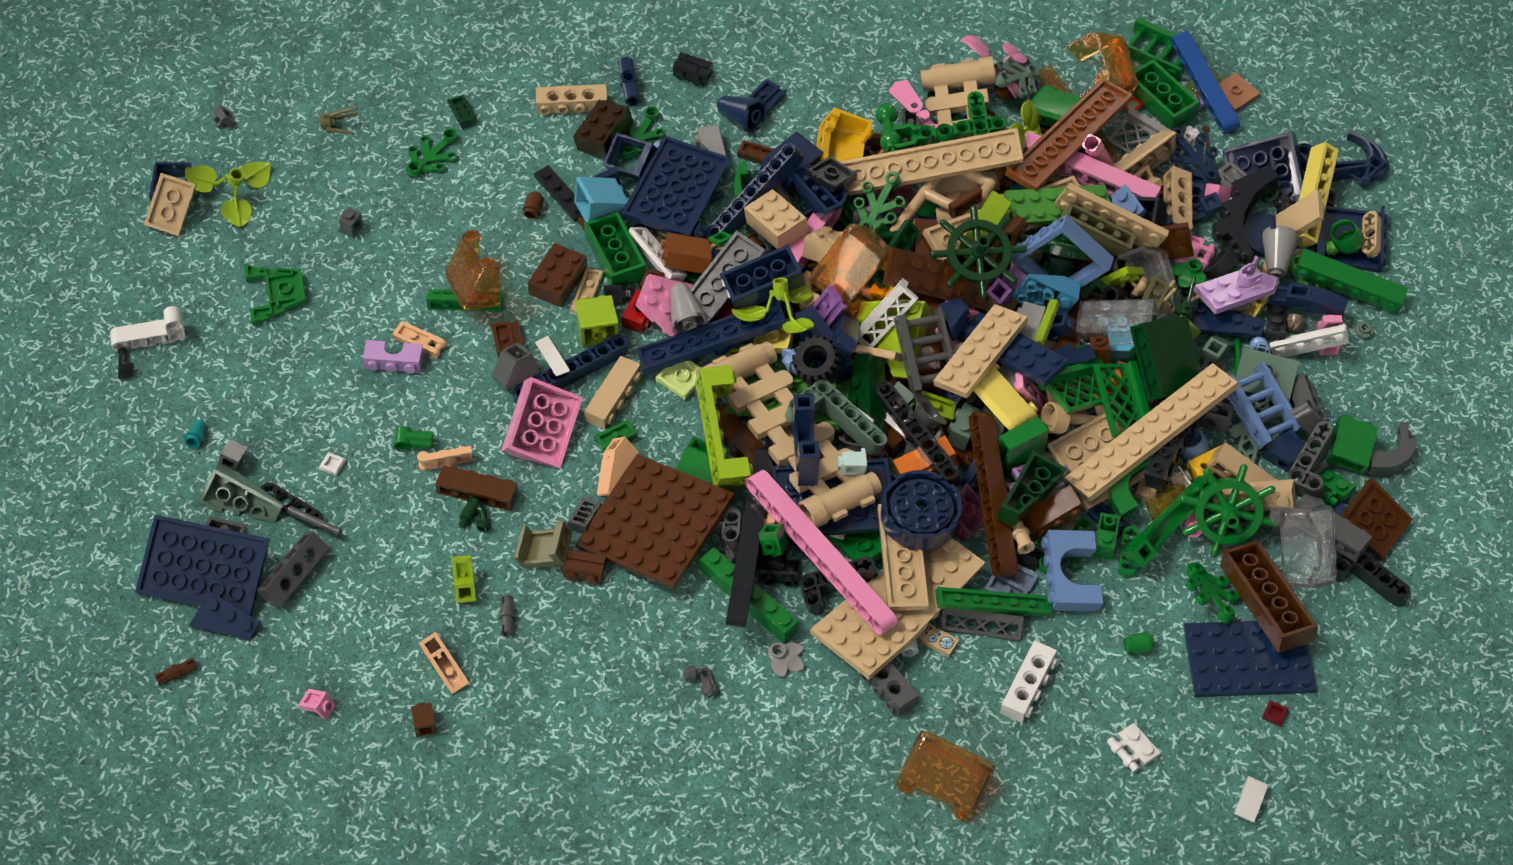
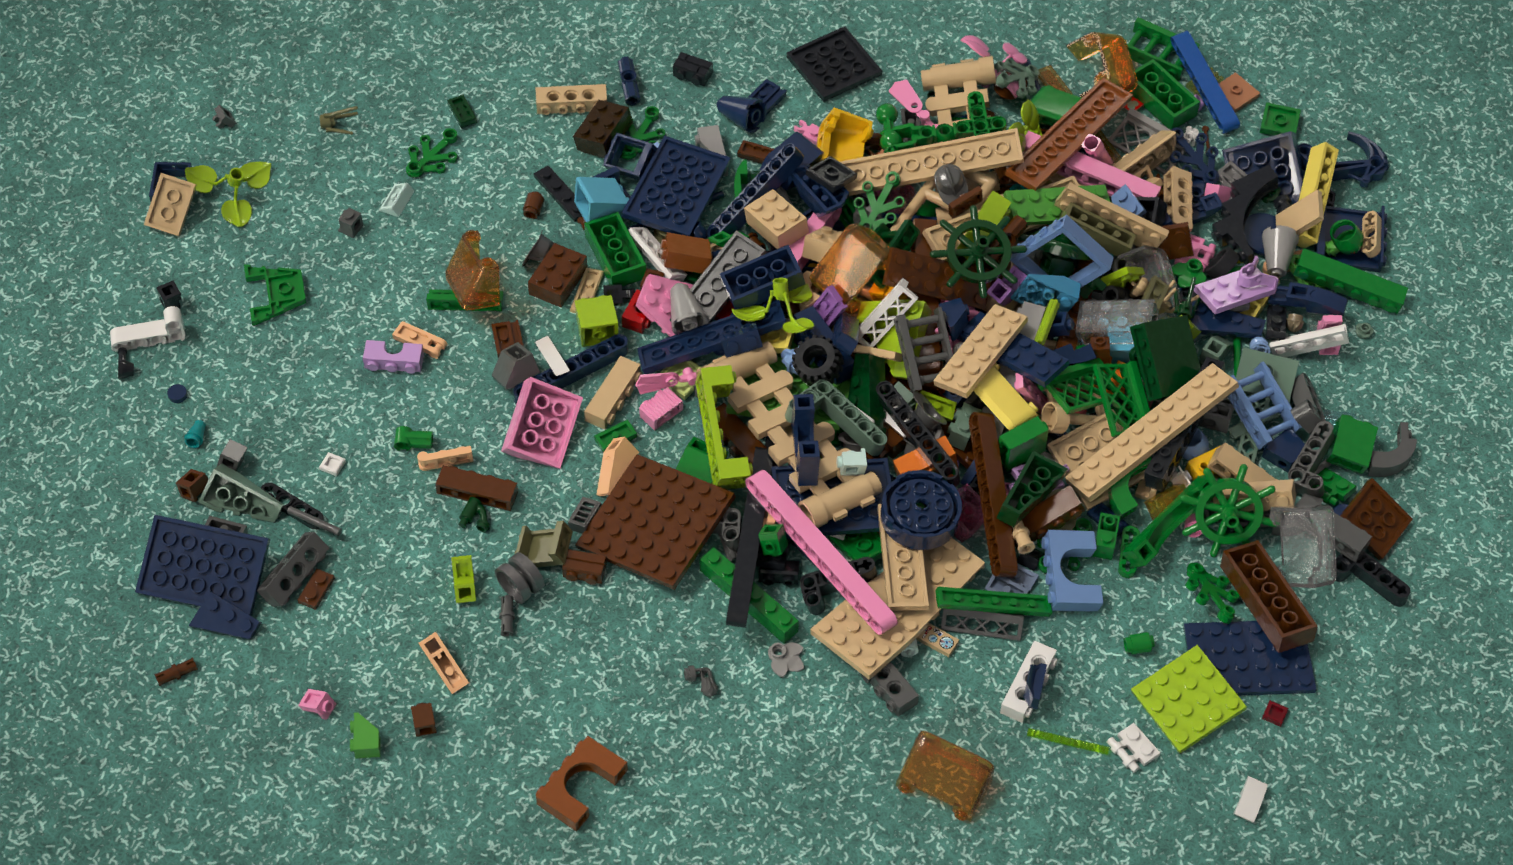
none -> black brick [156,280,182,309]
none -> dark blue tile [167,384,187,403]
none -> reddish brown brick [176,469,208,502]
none -> reddish brown plate [298,568,335,610]
none -> bright green slope [350,712,381,758]
none -> light aqua slope [379,183,414,217]
none -> flat silver wheel [495,552,545,604]
none -> dark grey piece [522,230,554,267]
none -> dark orange arch [536,736,628,832]
none -> bright pink piece [635,367,696,394]
none -> bright pink brick [639,387,683,431]
none -> dark blue brick [719,323,763,358]
none -> black plate [786,26,882,102]
none -> bright pink plate [794,120,819,145]
none -> dark grey piece [934,164,968,205]
none -> dark blue slope [1023,663,1047,709]
none -> clear neon green bar [1027,728,1109,755]
none -> lime plate [1131,645,1247,754]
none -> green plate [1259,102,1301,136]

